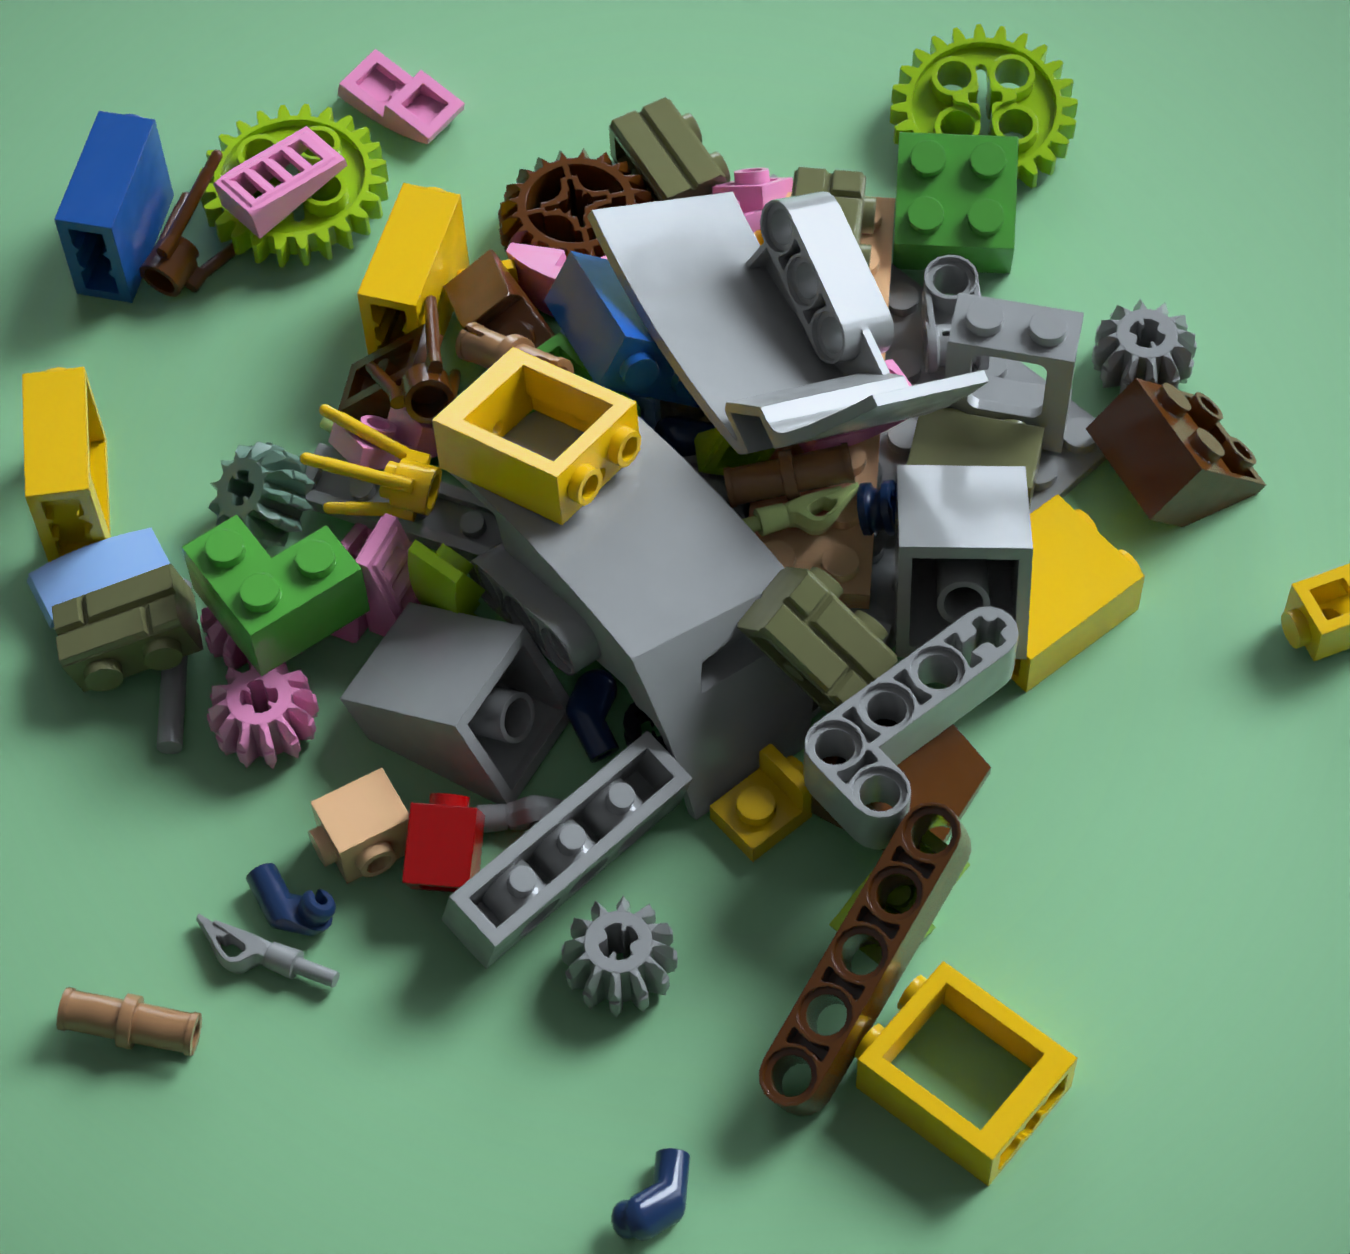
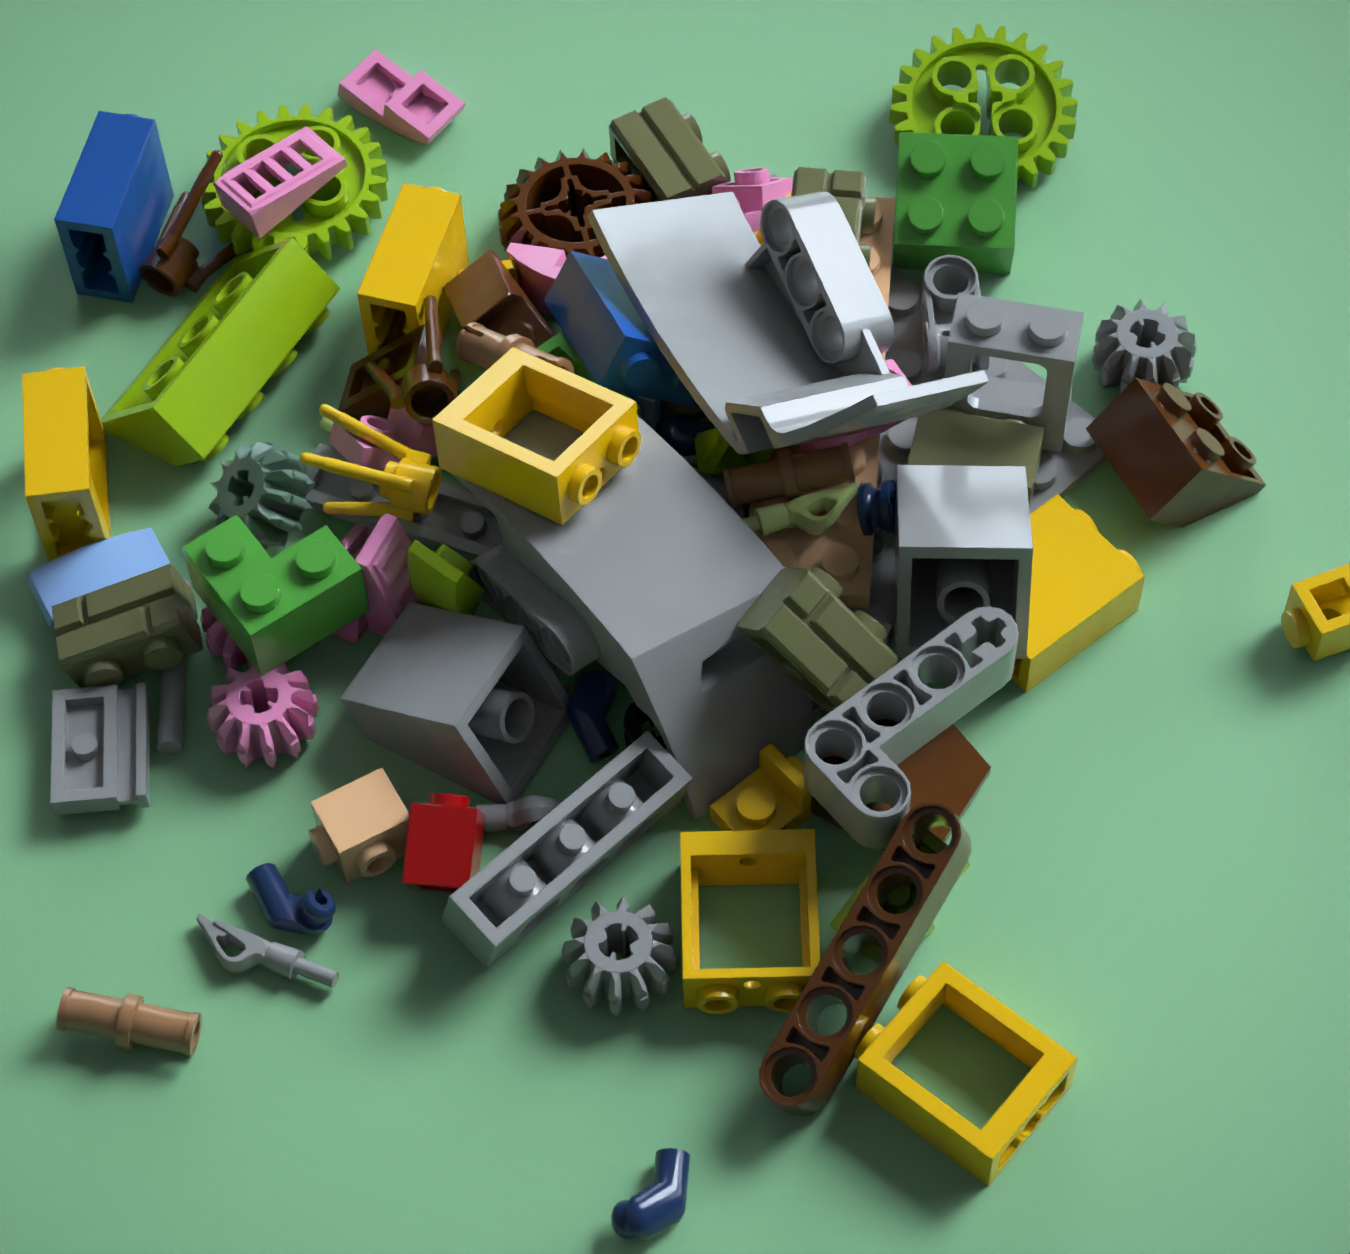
none -> light grey plate [50,682,150,816]
none -> lime slope [101,237,341,467]
none -> yellow window [680,829,820,1014]

